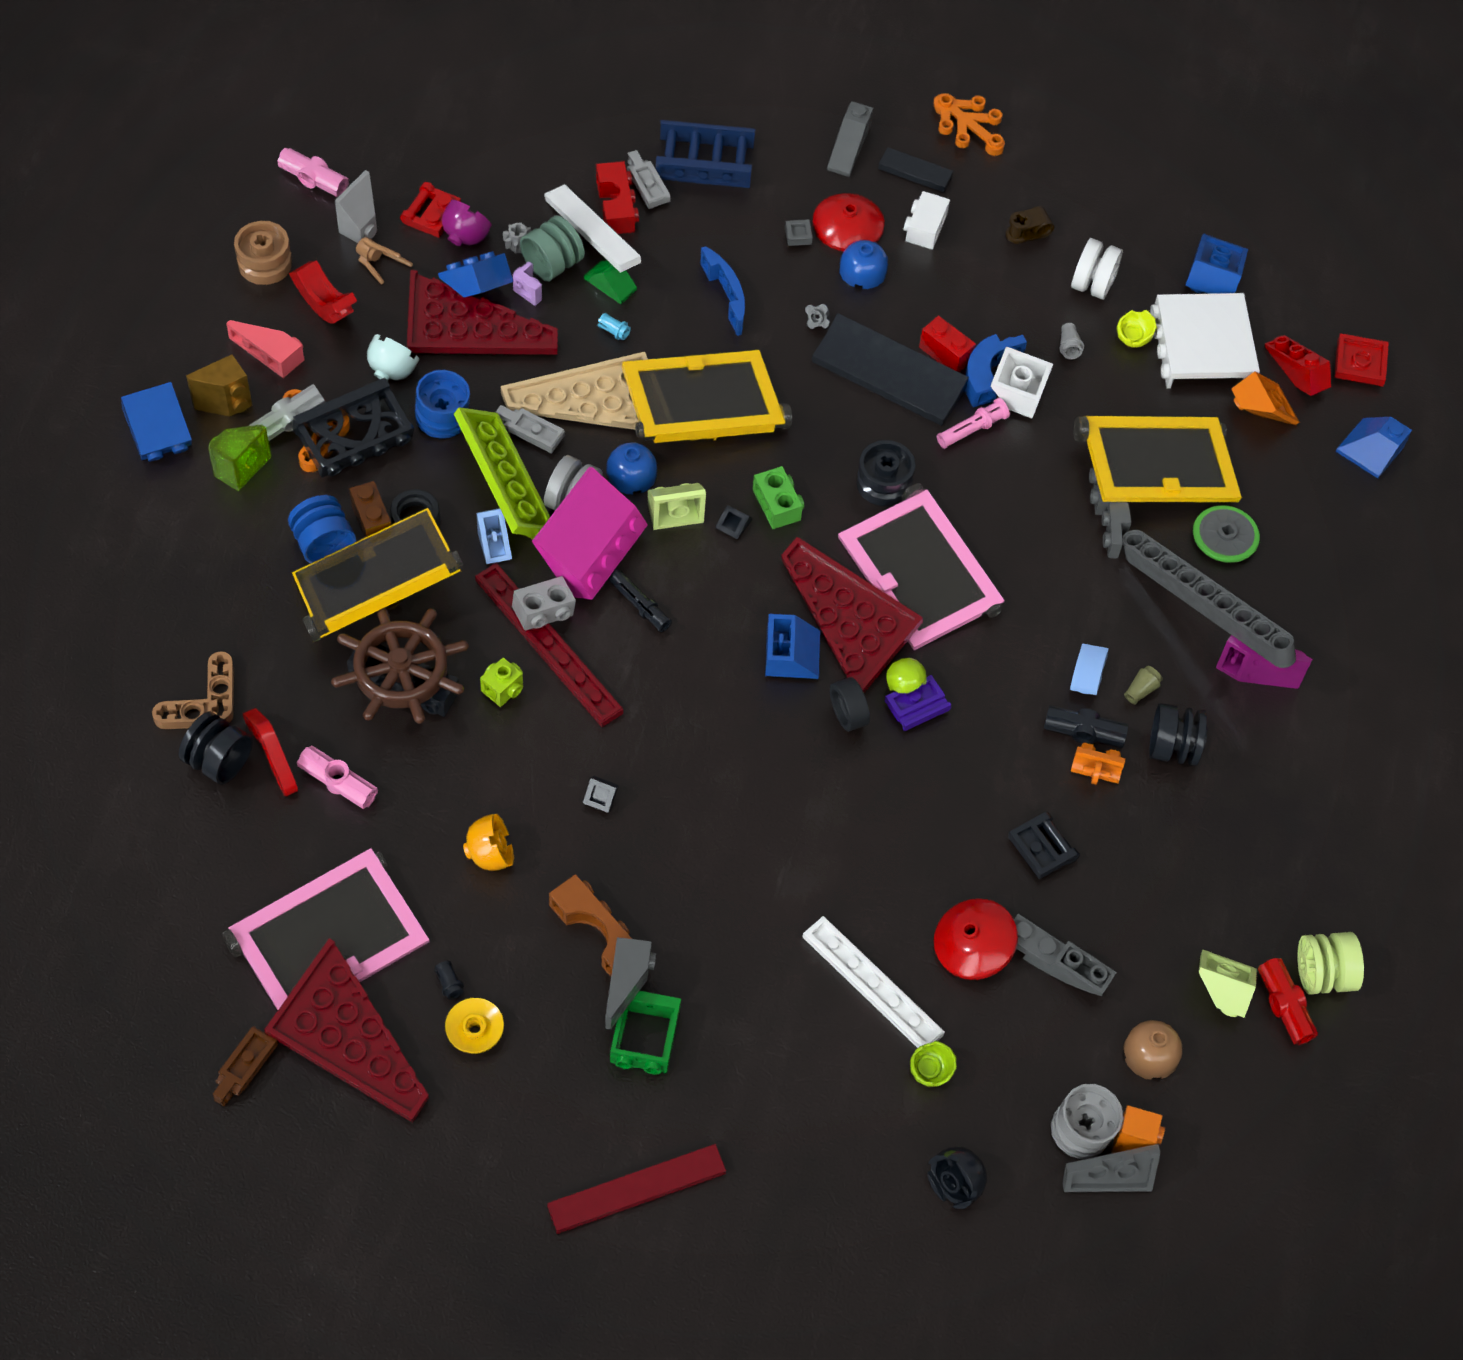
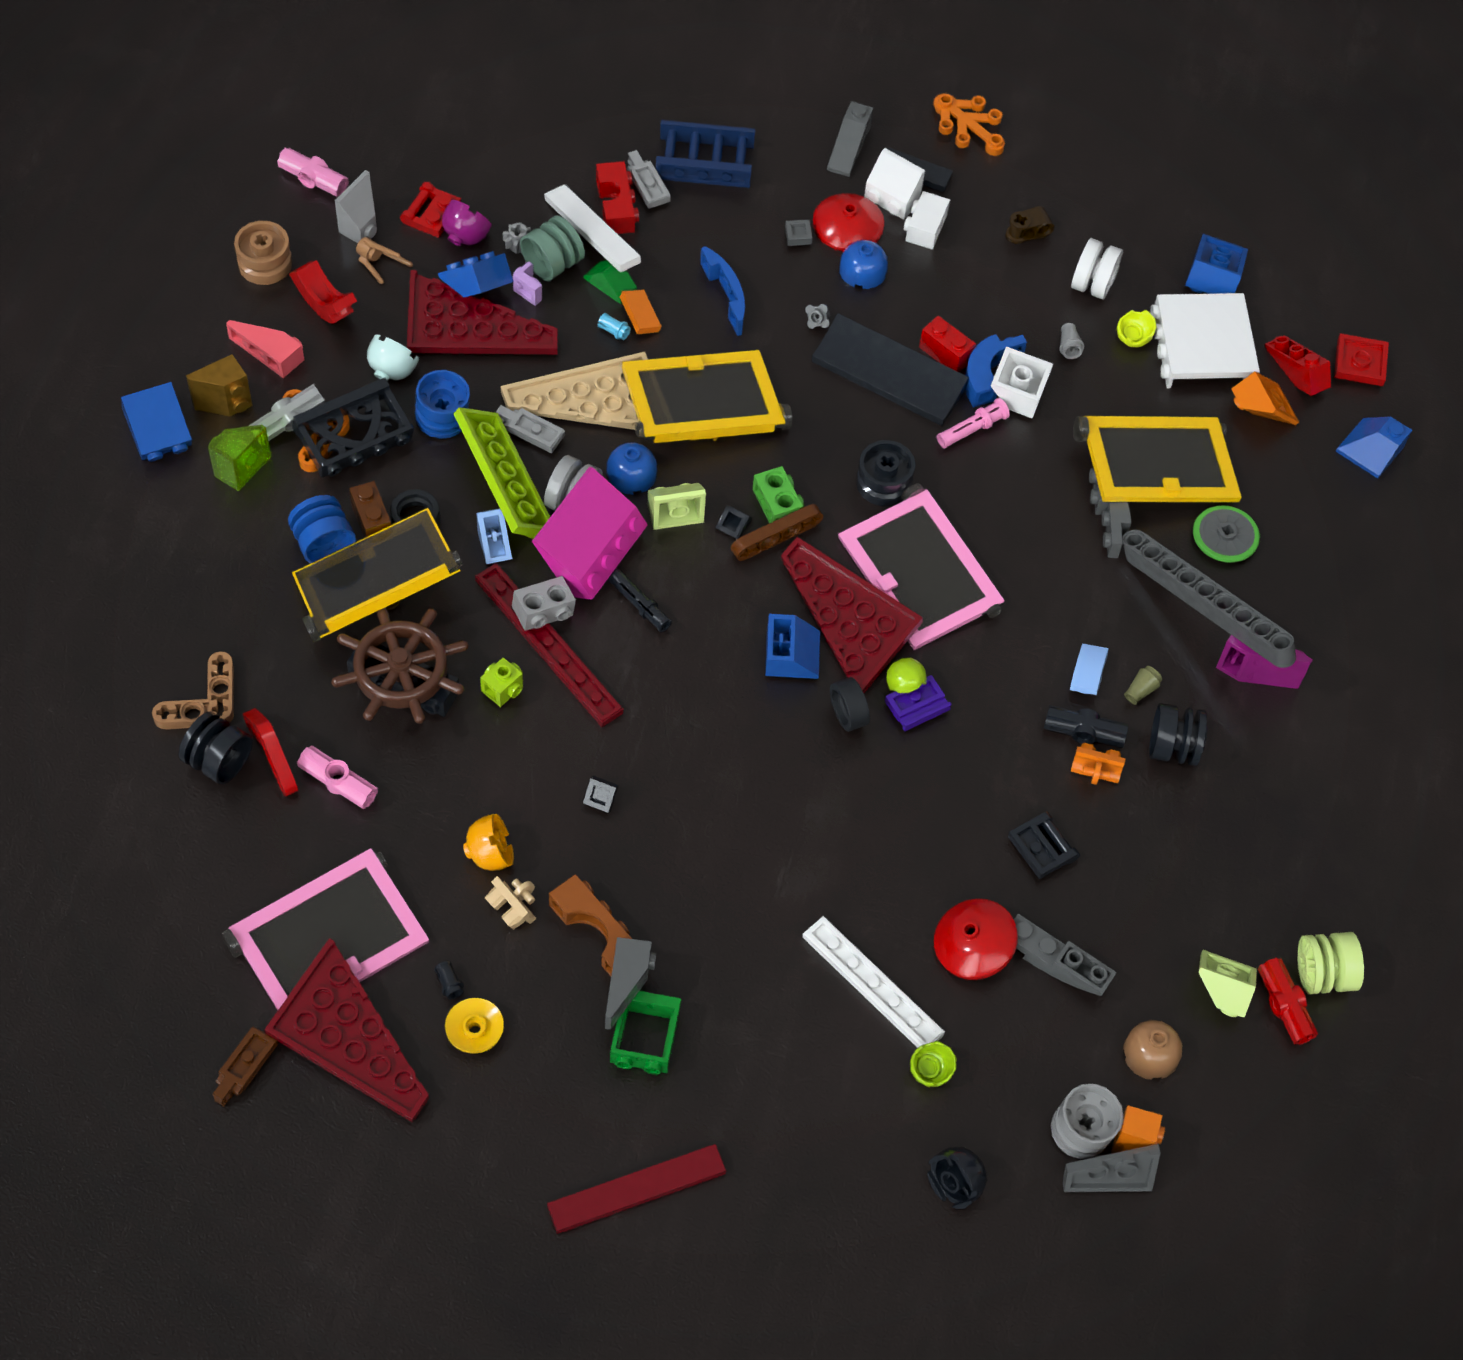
none -> tan hips [485,876,537,929]
none -> orange tile [620,290,662,334]
none -> reddish brown beam [731,504,823,561]
none -> white slope [864,148,925,219]

